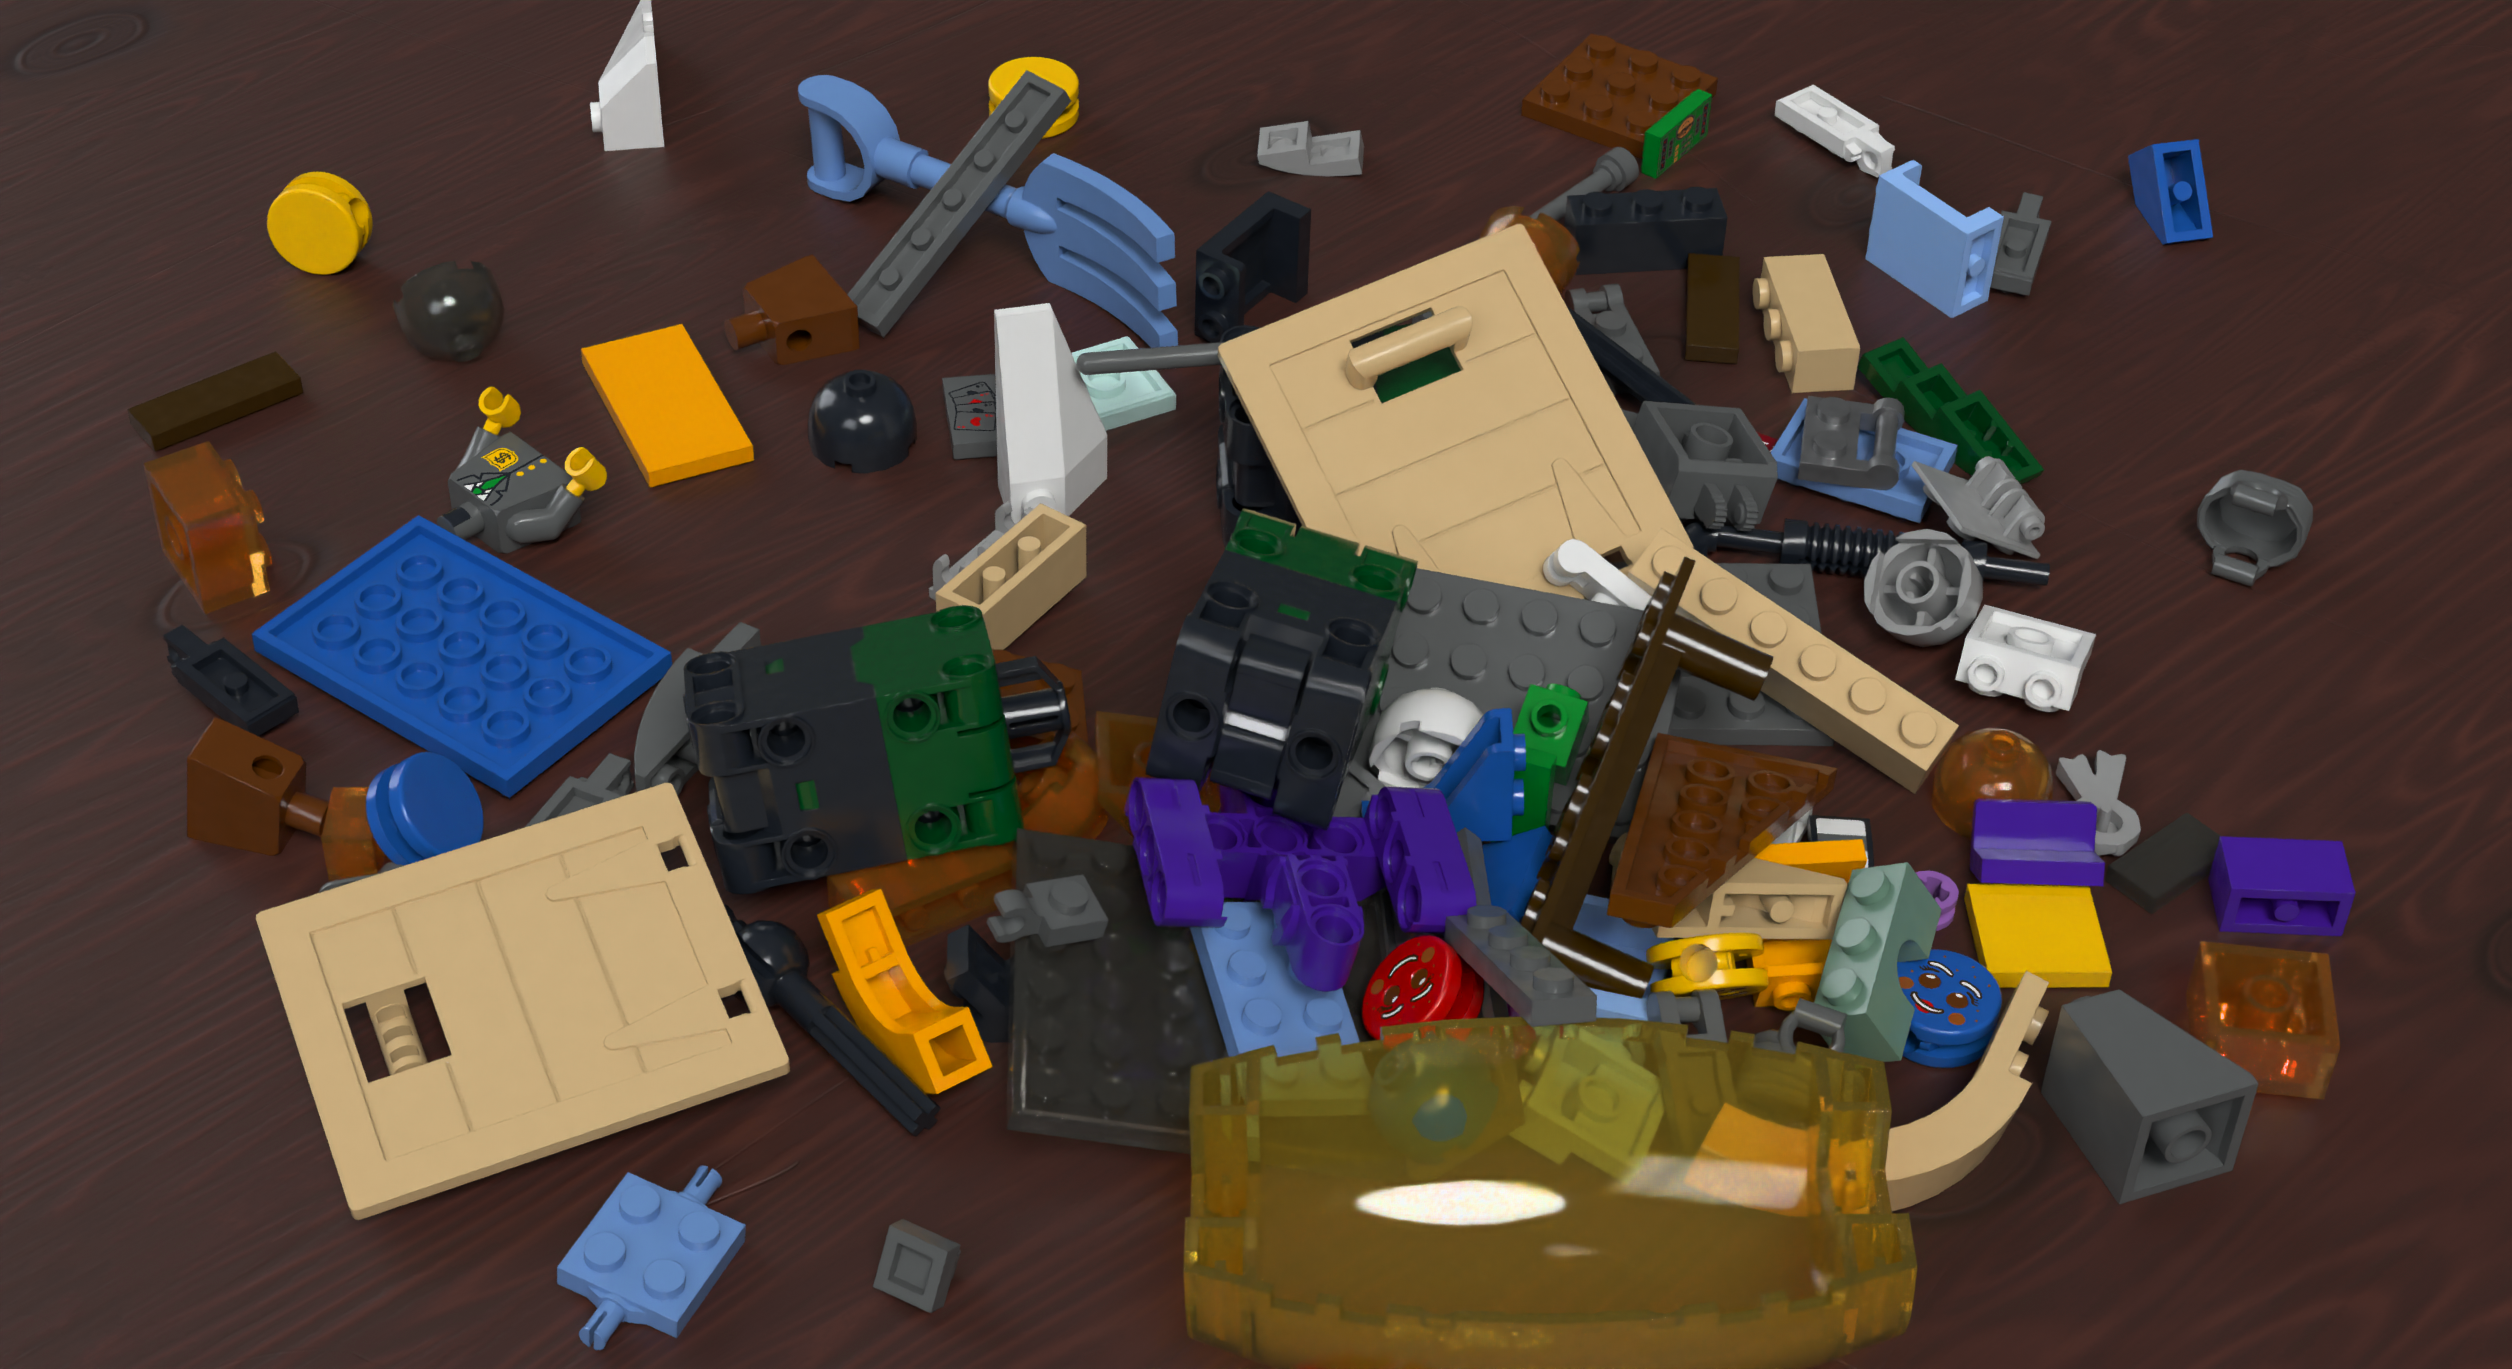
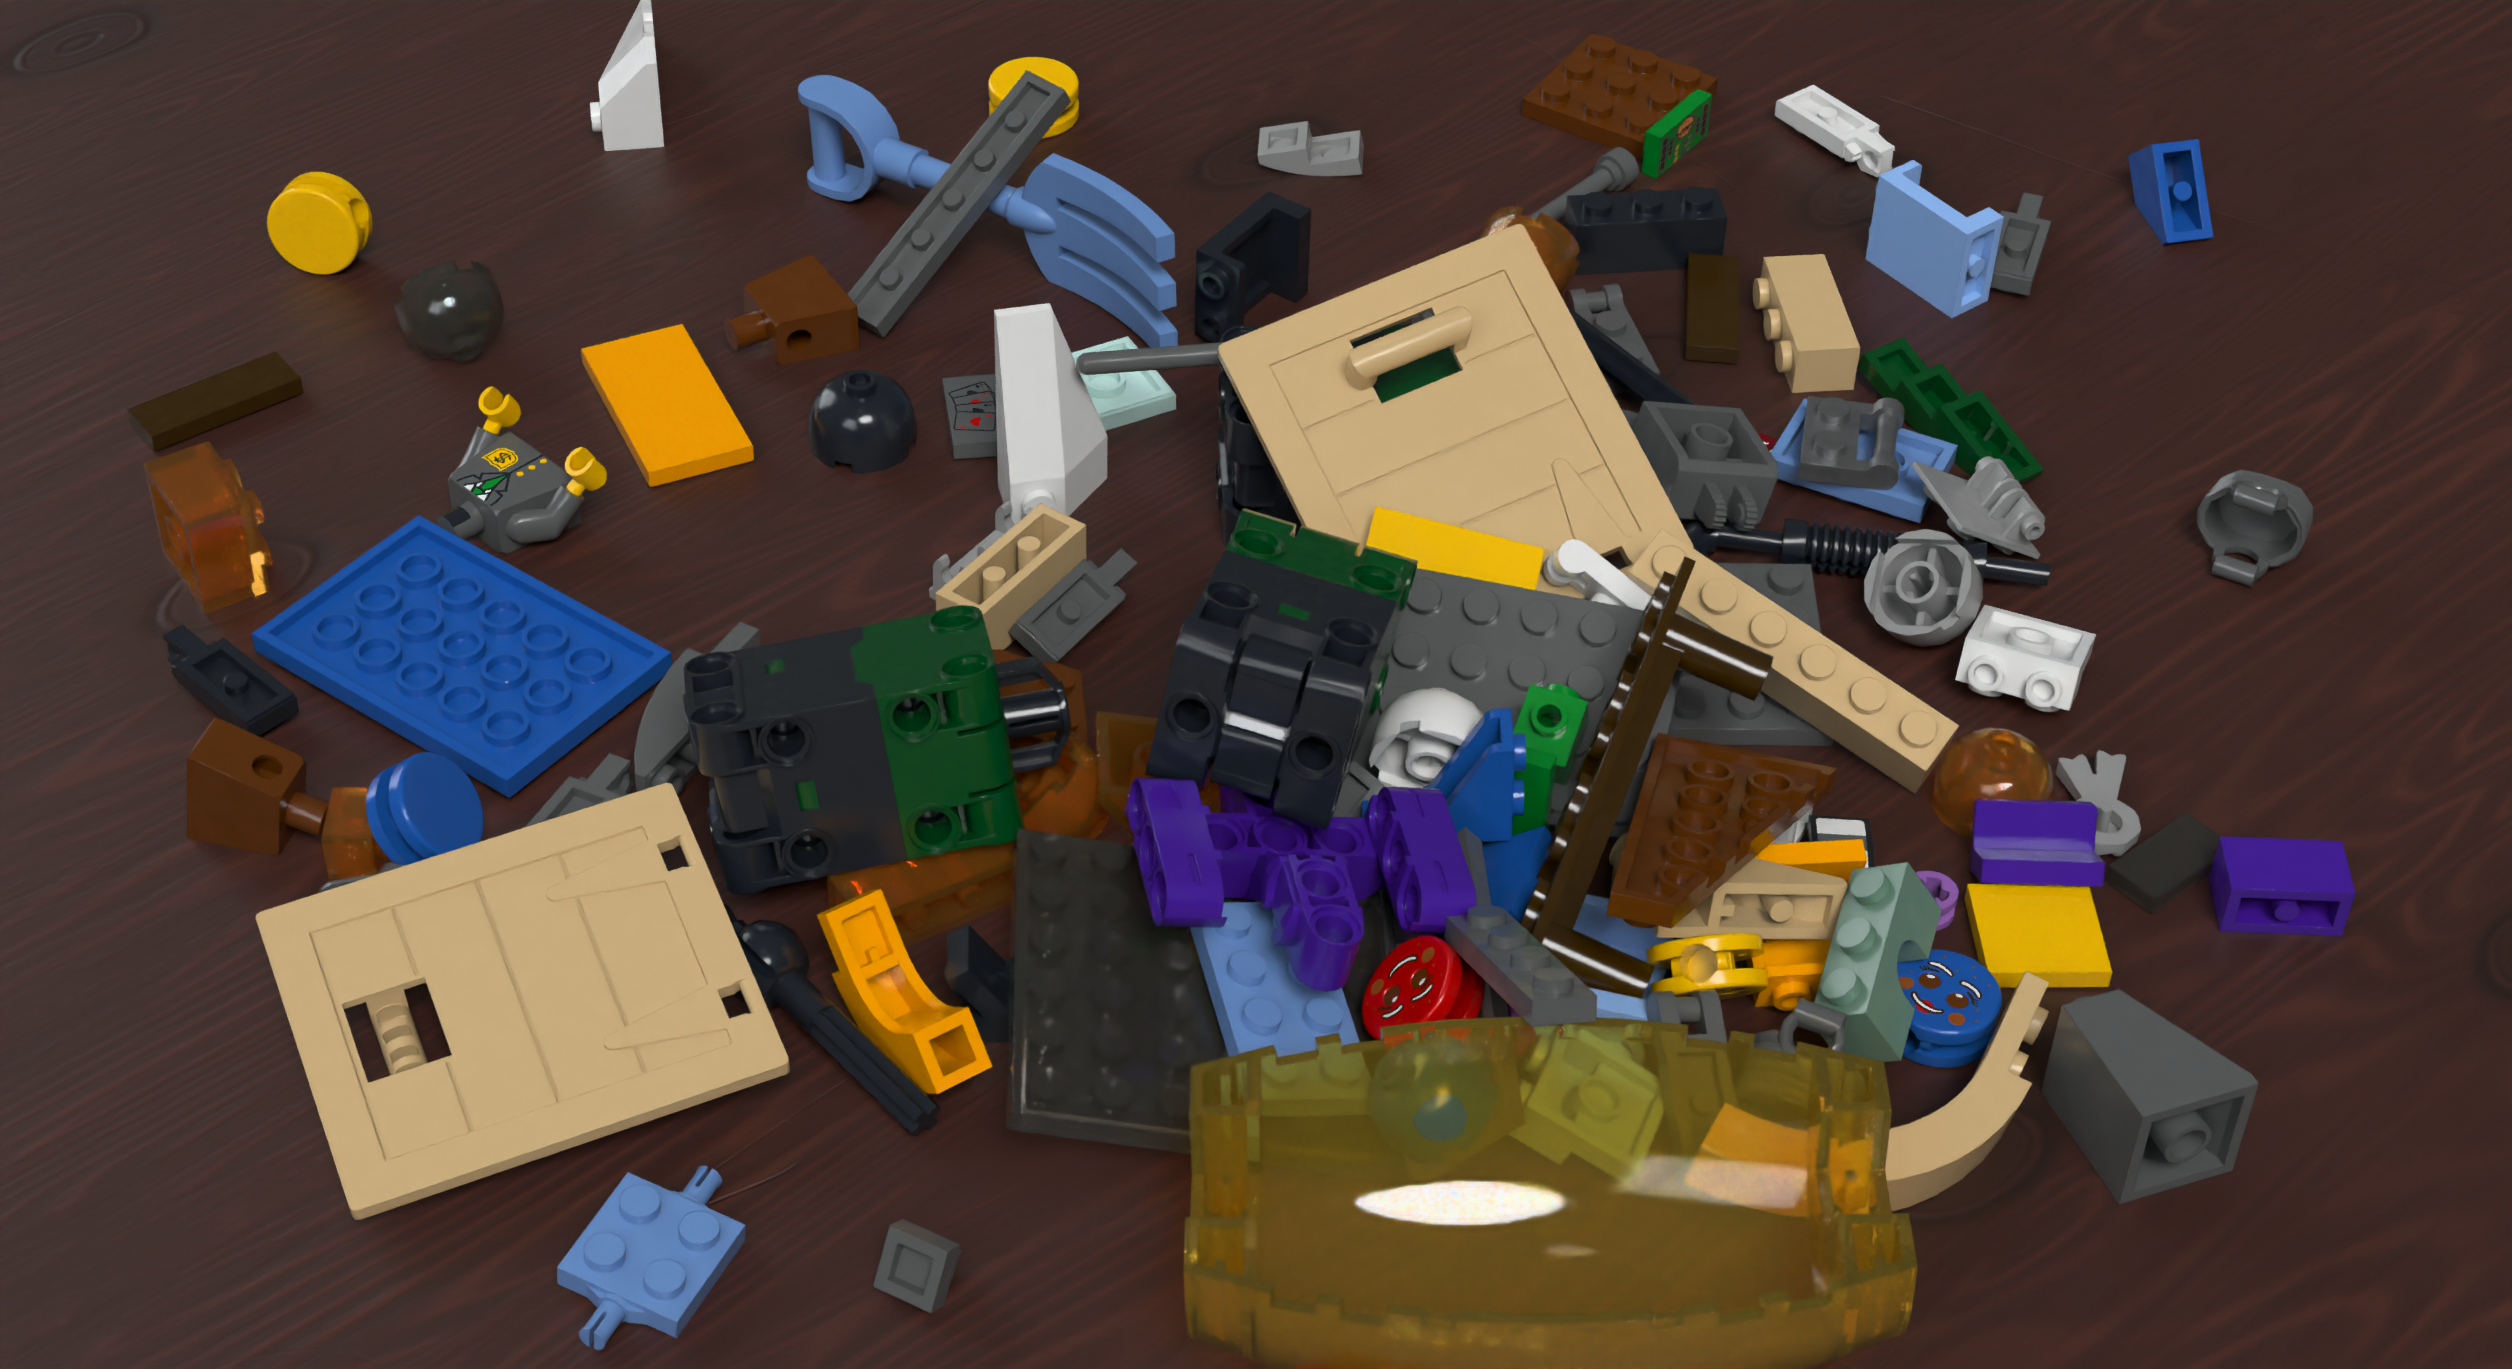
dark grey plate [987,874,1109,948] -> none
clear orange brick [2186,941,2341,1100] -> none
none -> dark grey hinge [1008,548,1138,663]
none -> yellow tile [1366,506,1545,590]

